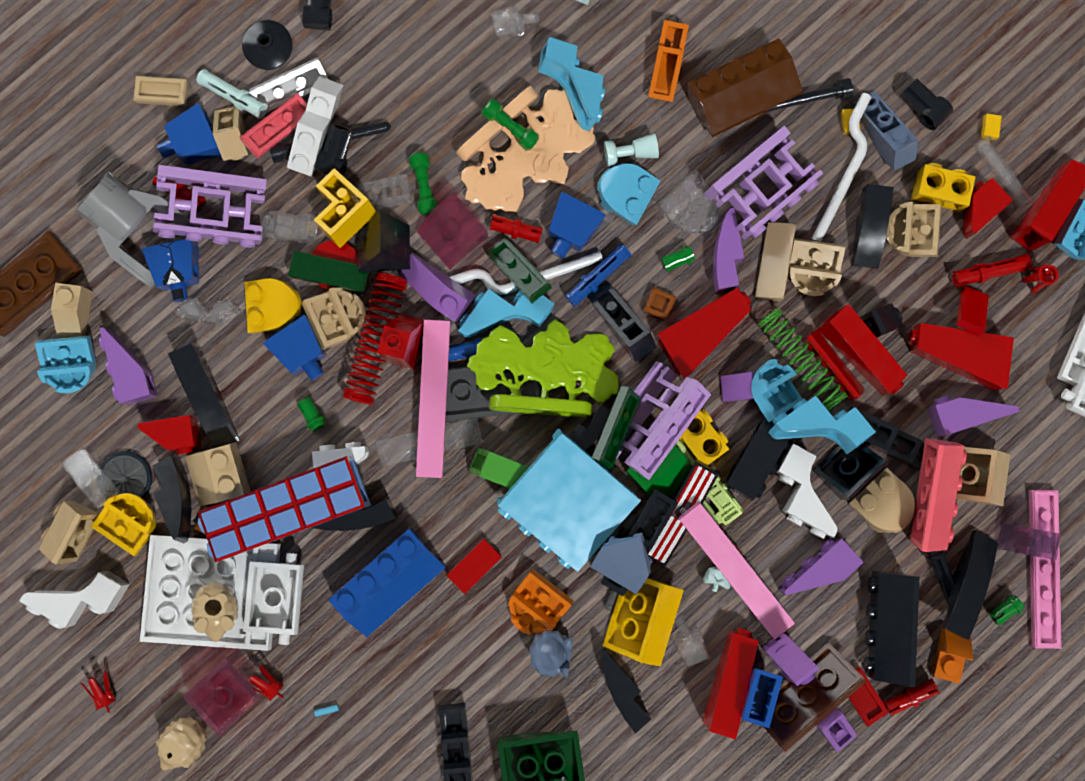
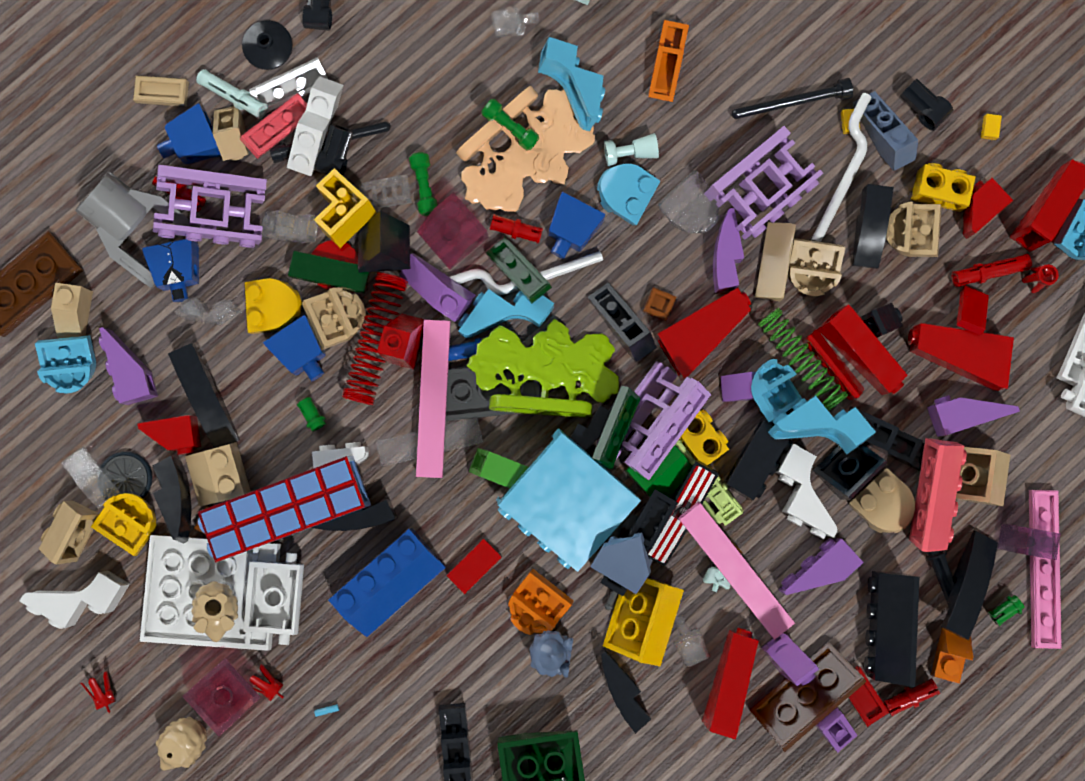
blue pin [565,244,631,307] -> none
green pin [661,246,695,273] -> none
reddish brown slope [688,38,803,138] -> none
blue torso [741,669,783,728] -> none
clear pin [972,136,1033,209] -> none

